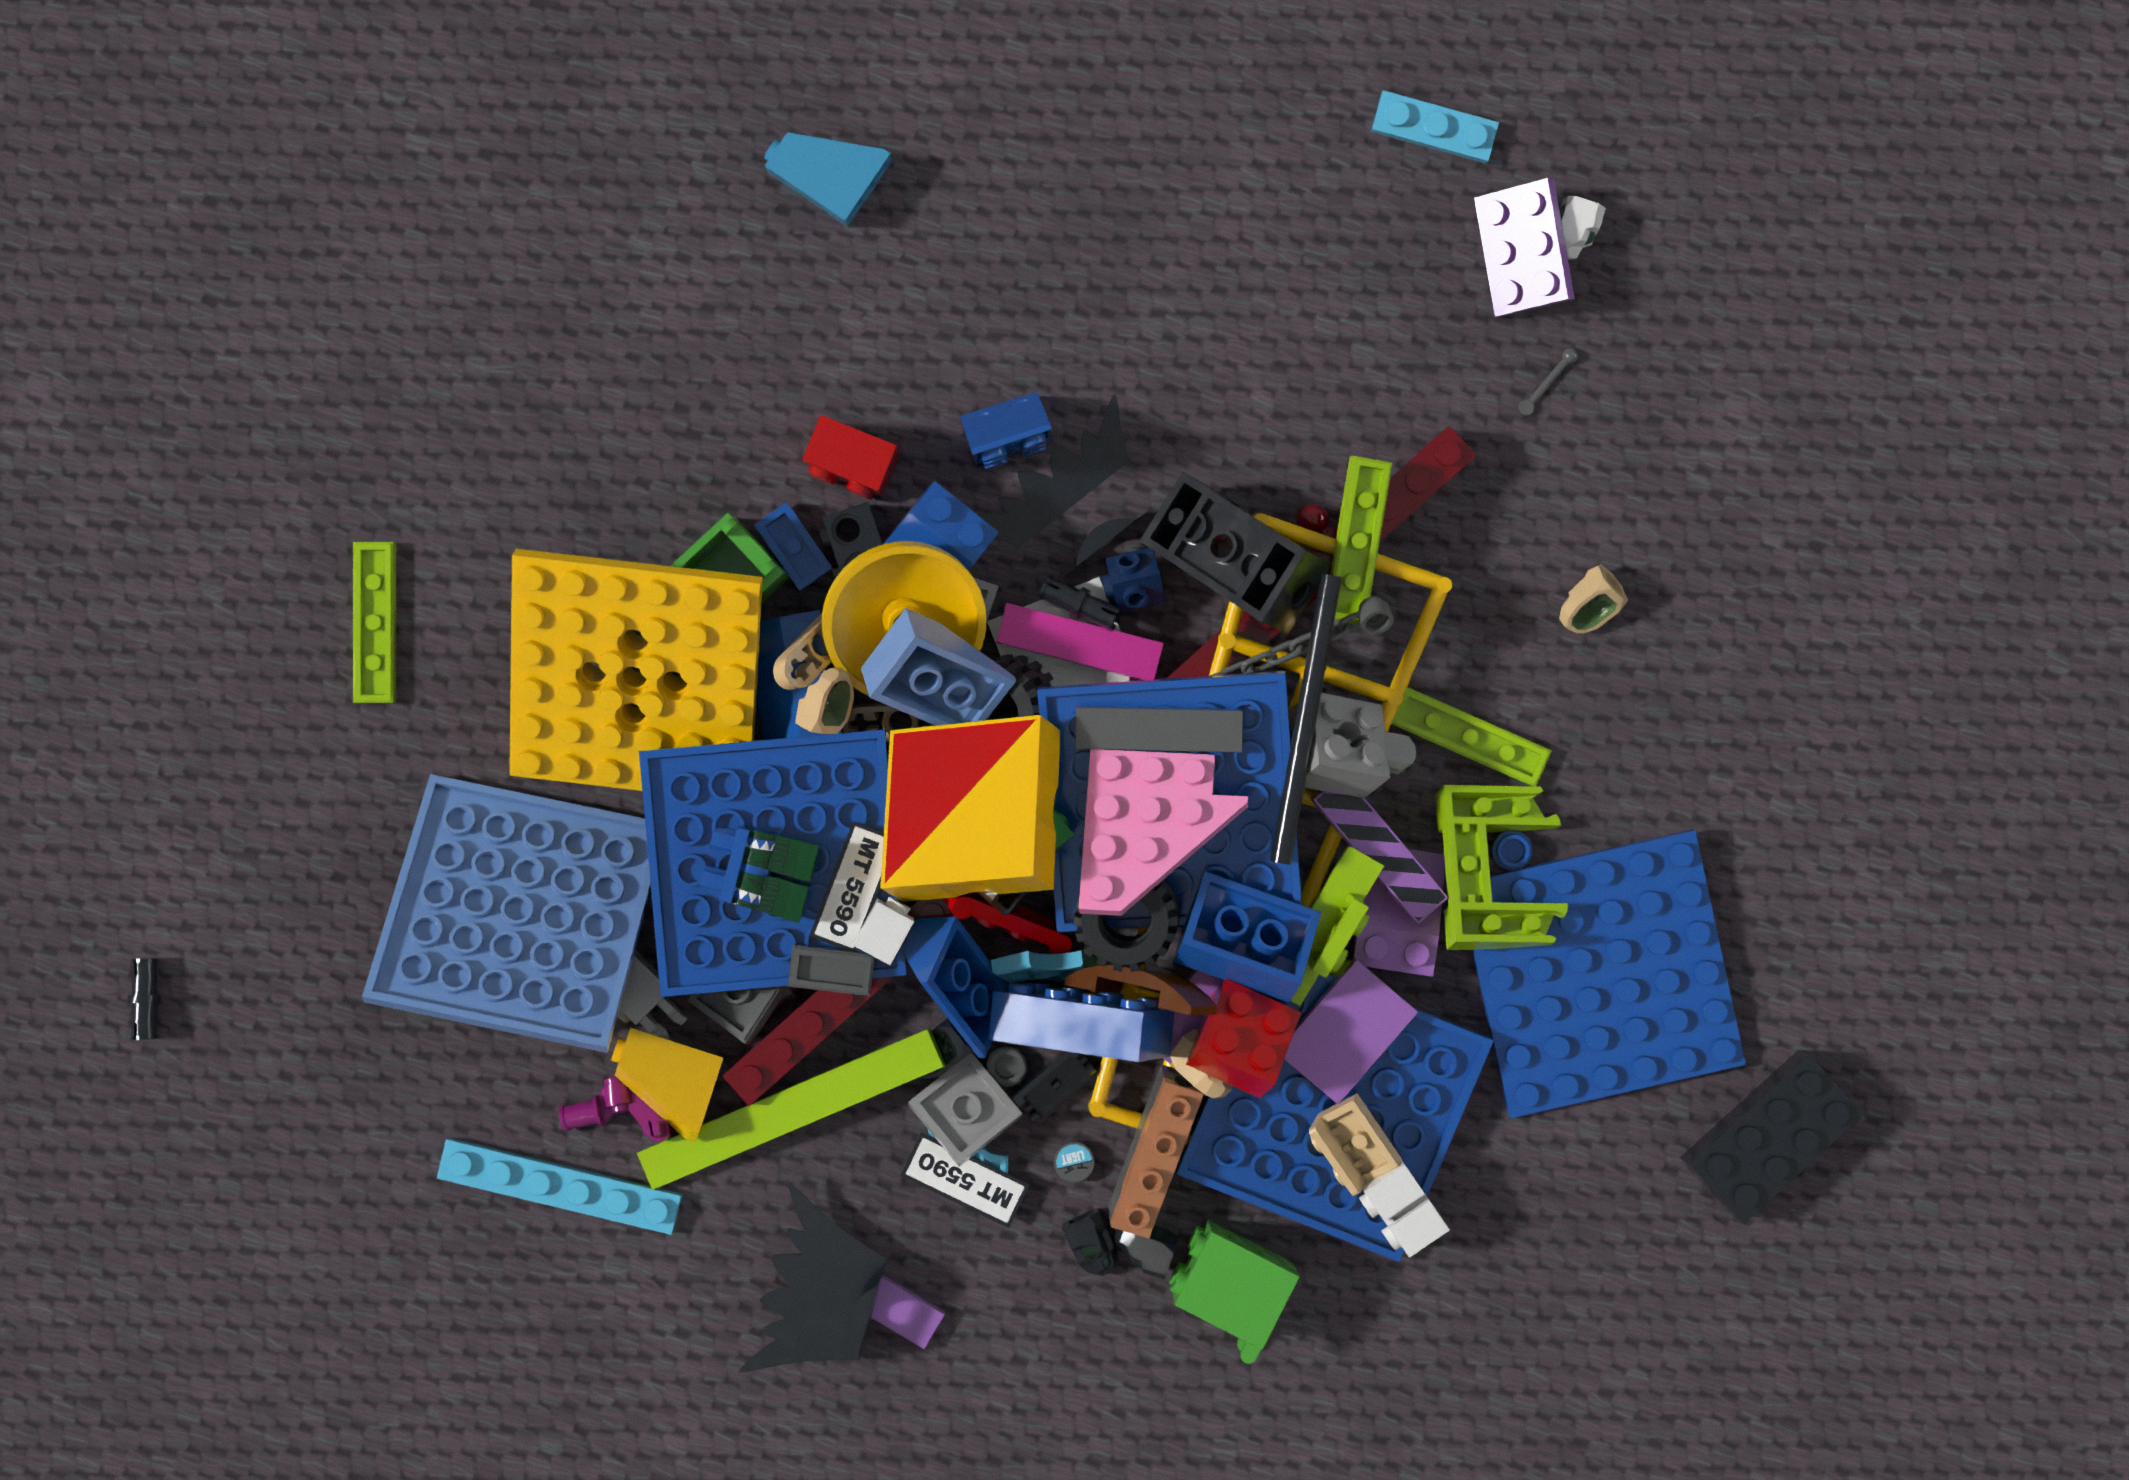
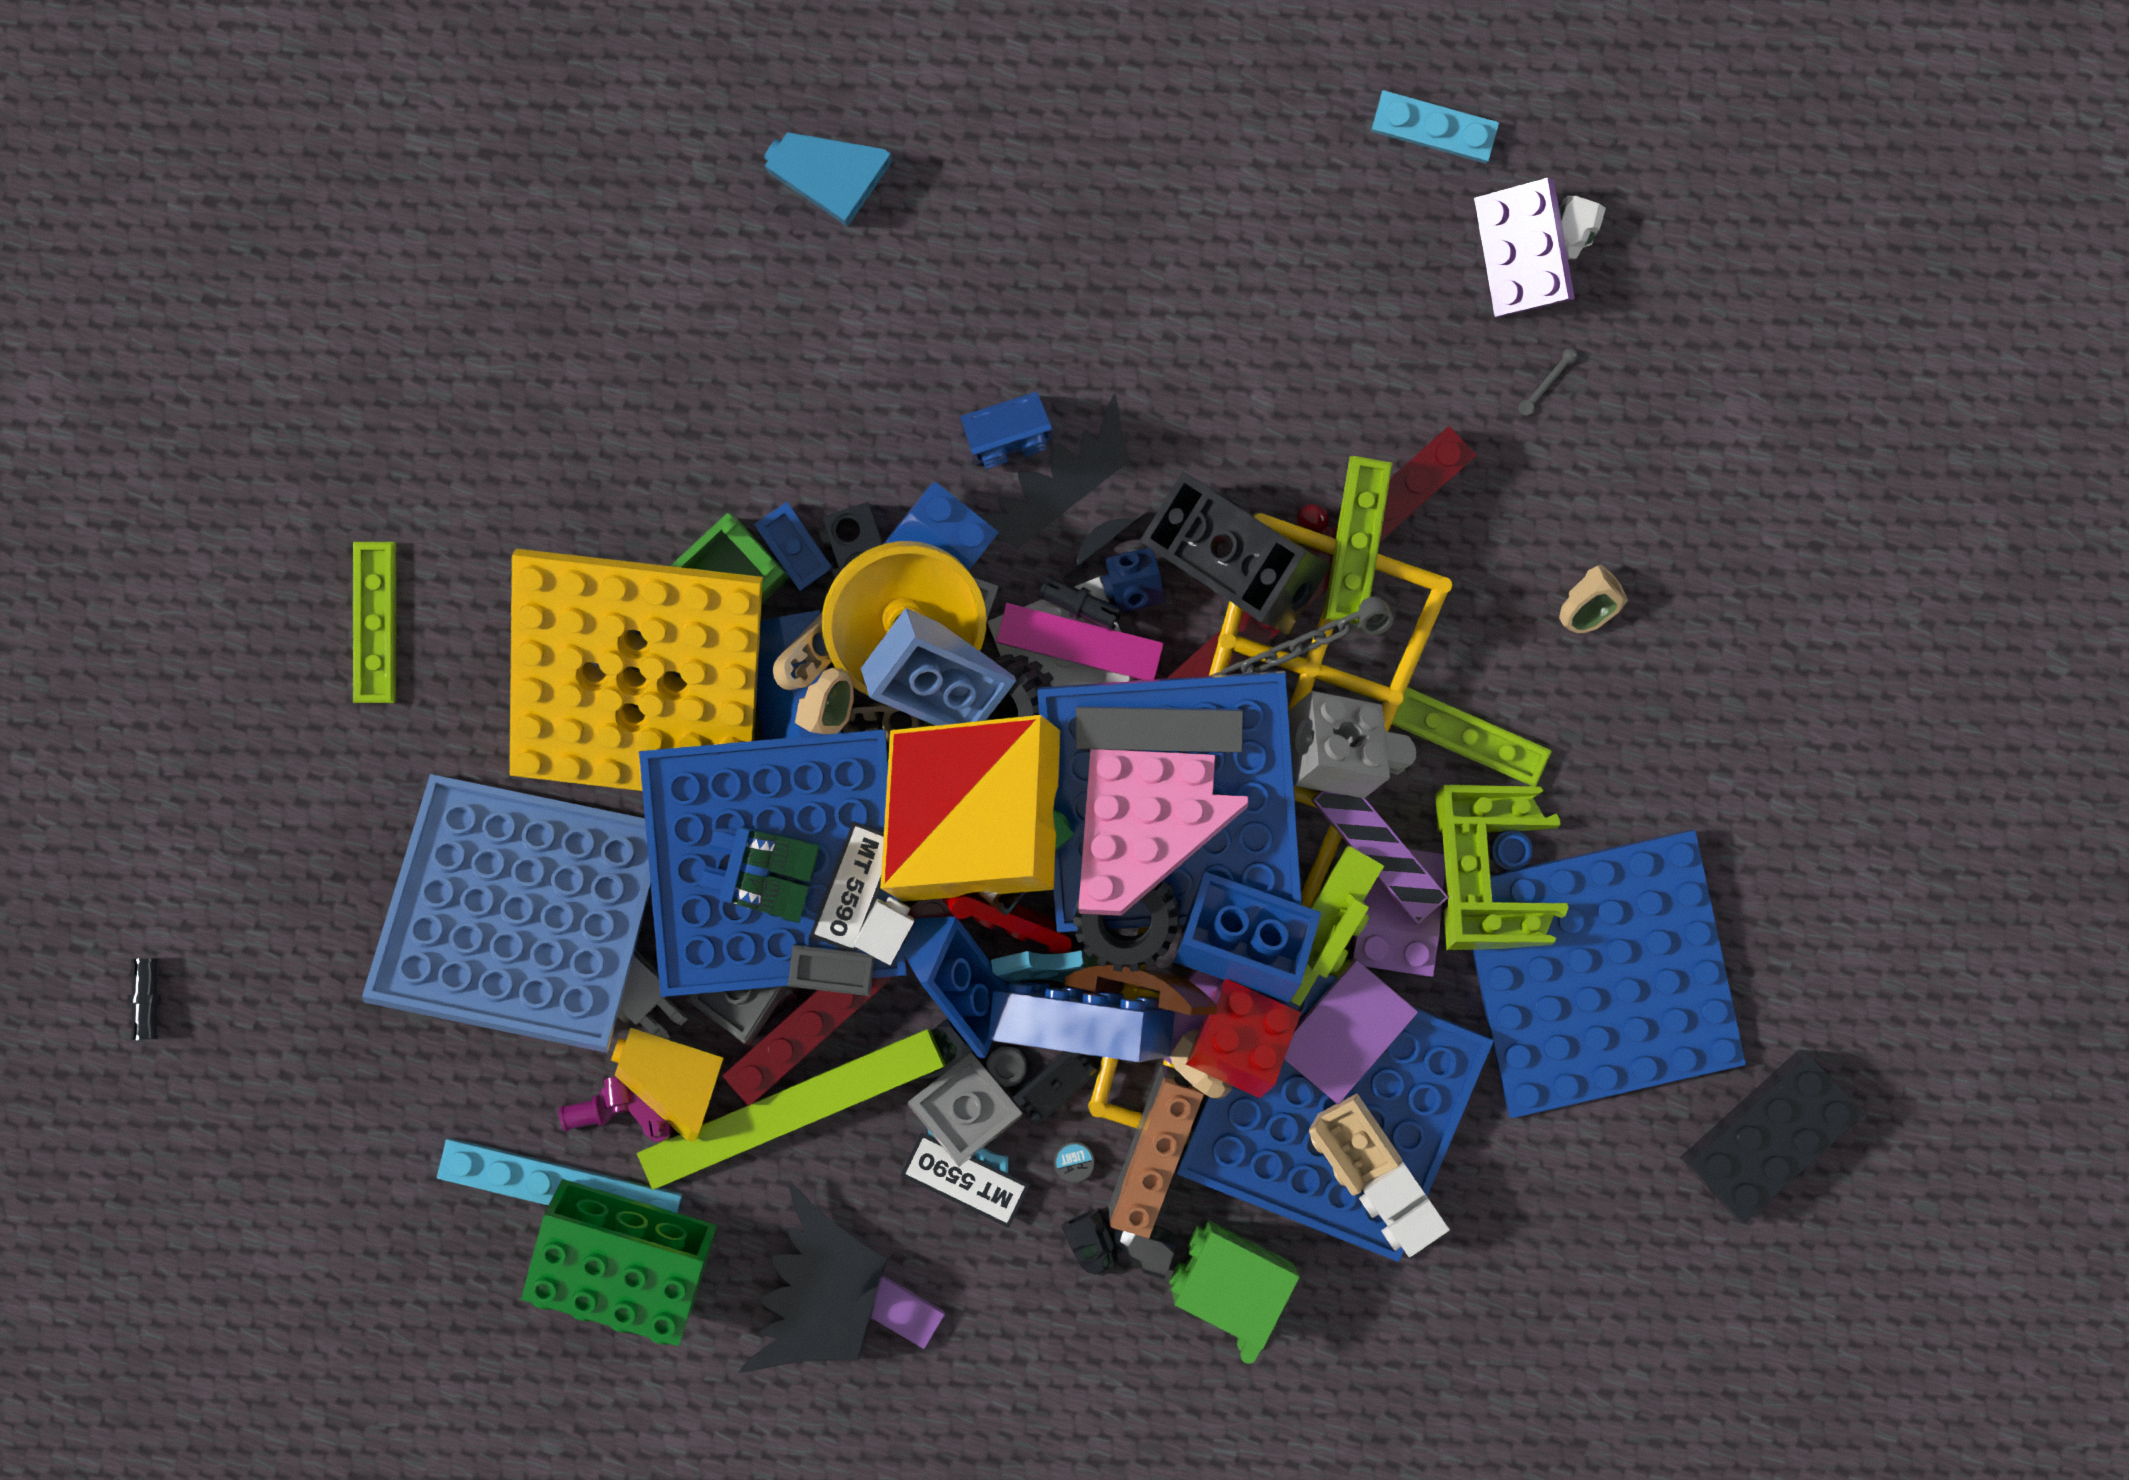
red brick [802,414,901,500] -> none
black piece [1270,574,1342,865] -> none
none -> green brick [521,1179,717,1347]

